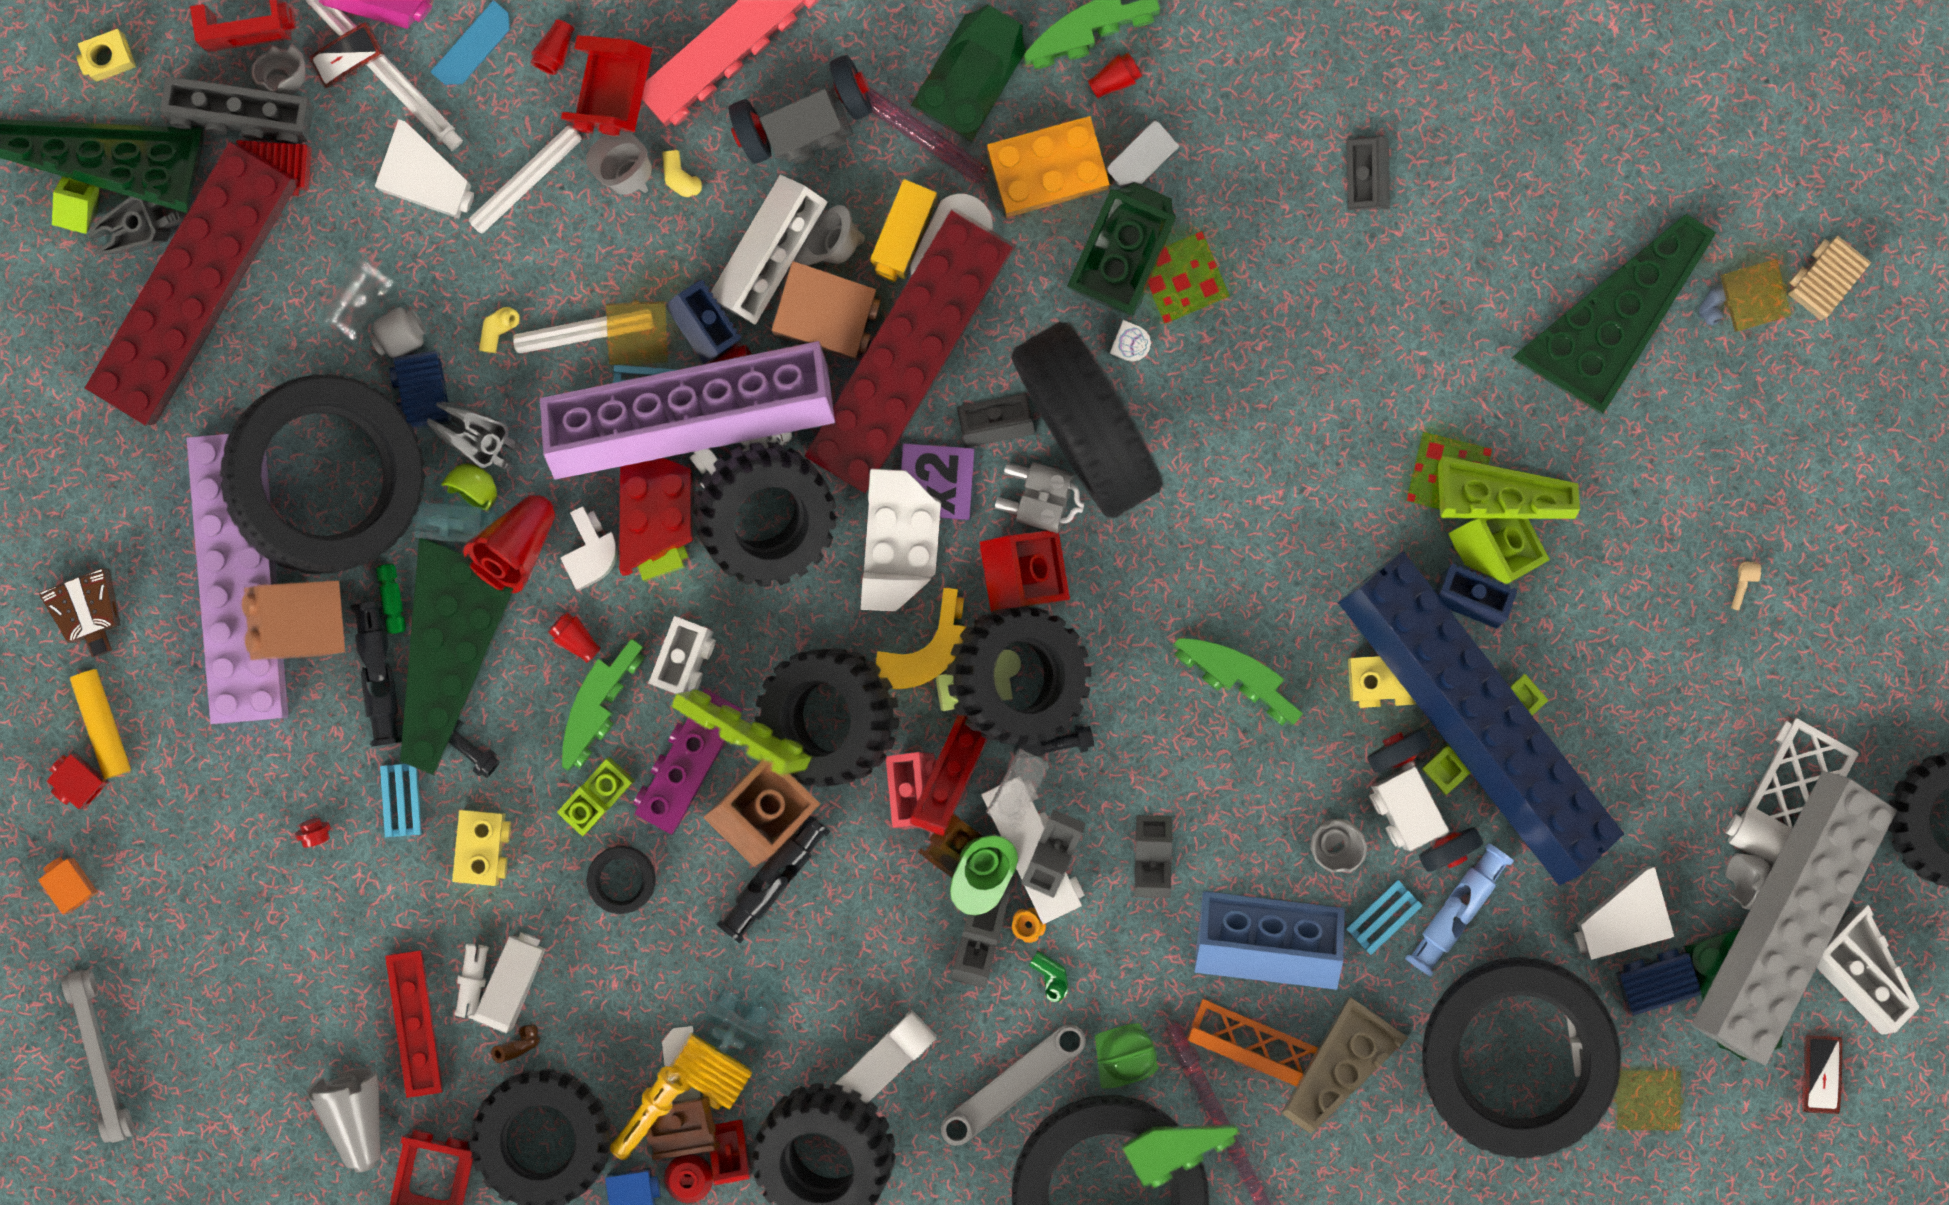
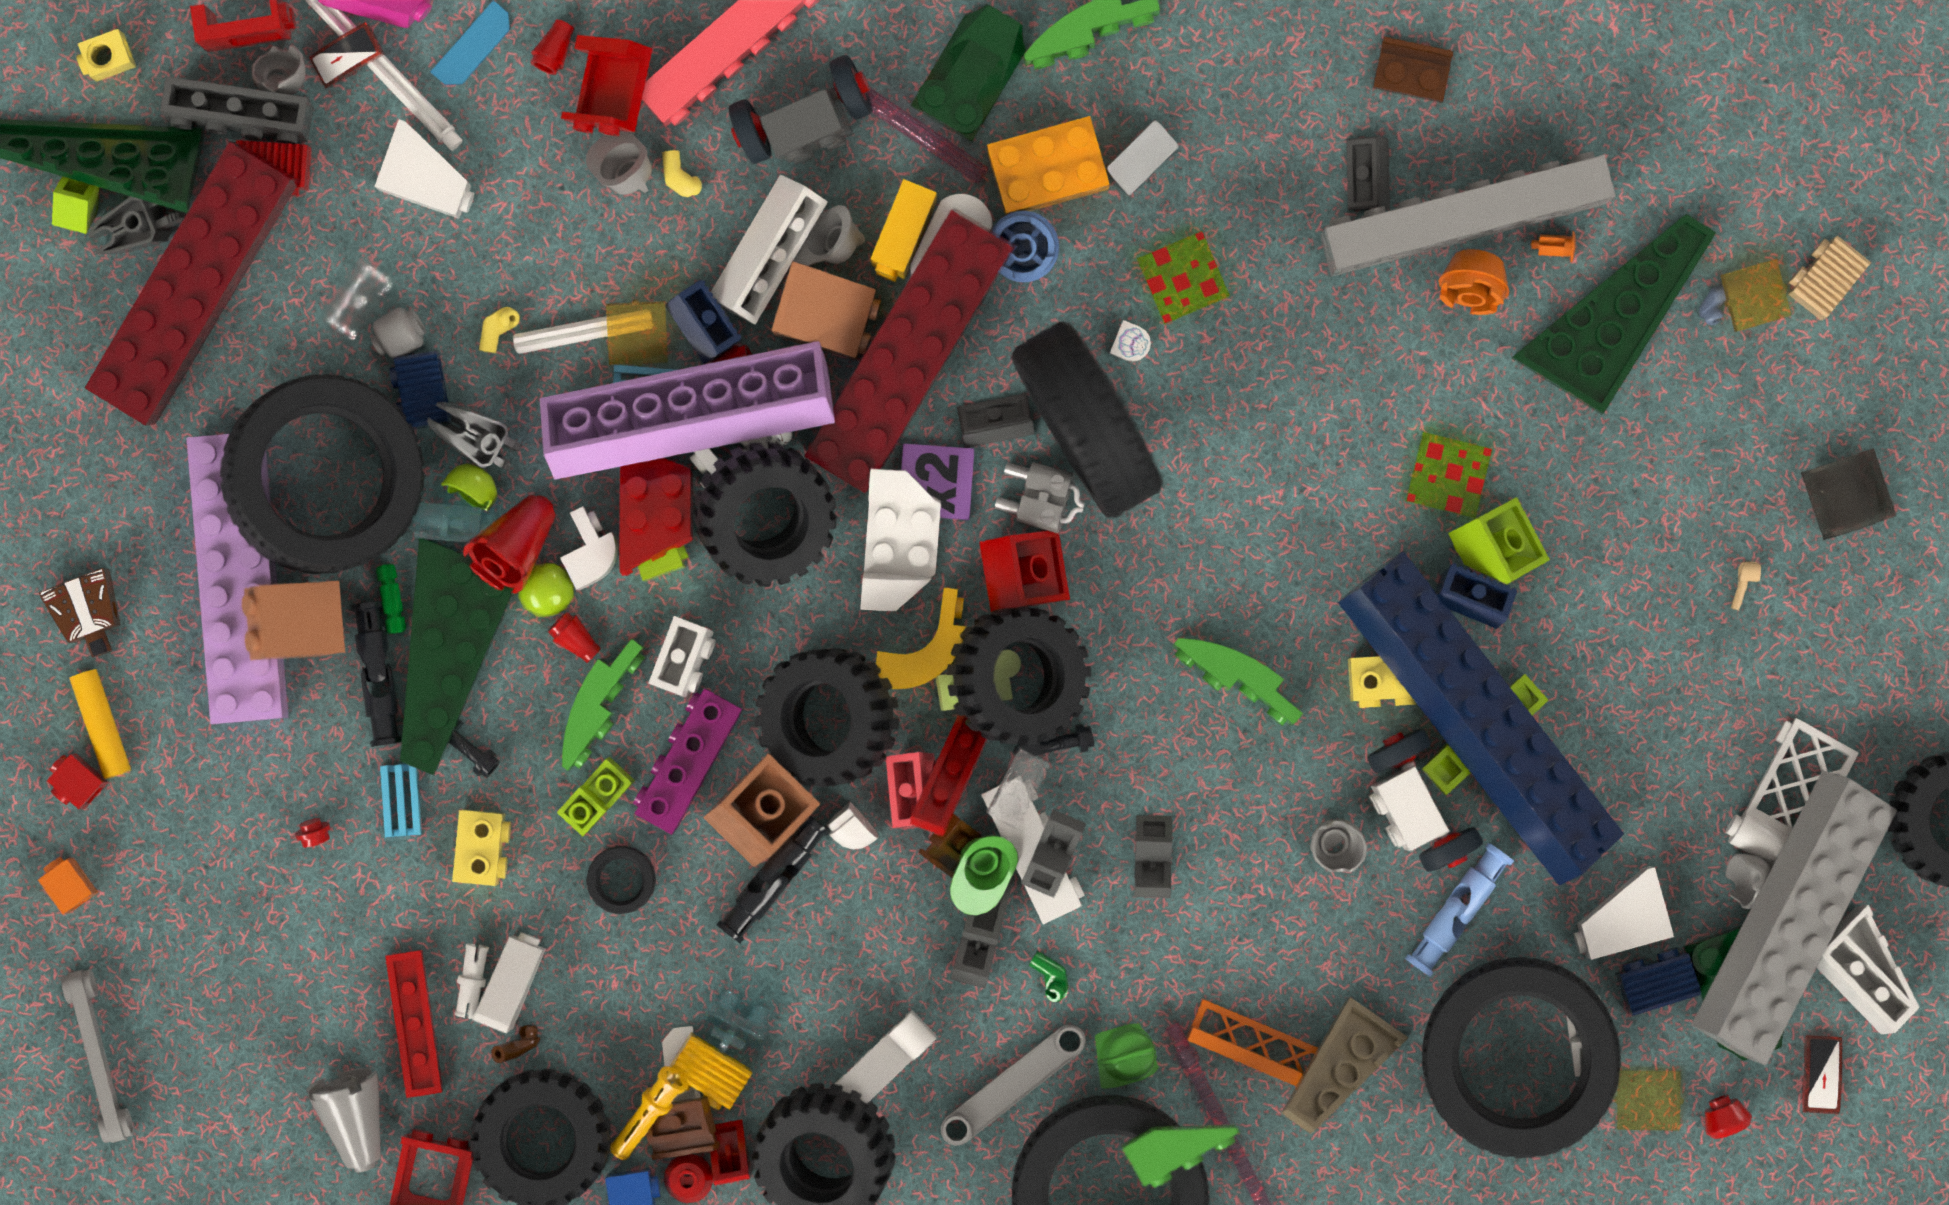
white axle [469,125,582,233] -> none
lime wing [671,689,812,775] -> none
light orange plate [1012,907,1046,943] -> none
dark green slope [1067,182,1177,316] -> none
red cone [1087,52,1143,99] -> none
medium blue slope [1194,891,1345,990] -> none
medium azure tile [1345,880,1423,955] -> none
lime wing [1438,456,1580,519] -> none
none -> lime hair [518,563,574,617]
none -> white piece [826,802,879,849]
none -> medium blue cone [992,211,1059,282]
none -> light grey brick [1320,152,1616,277]
none -> reddish brown plate [1373,37,1454,103]
none -> orange cone [1438,249,1510,315]
none -> orange piece [1530,230,1576,263]
none -> red cone [1705,1094,1752,1139]
none -> clear smoke brick [1801,448,1897,540]

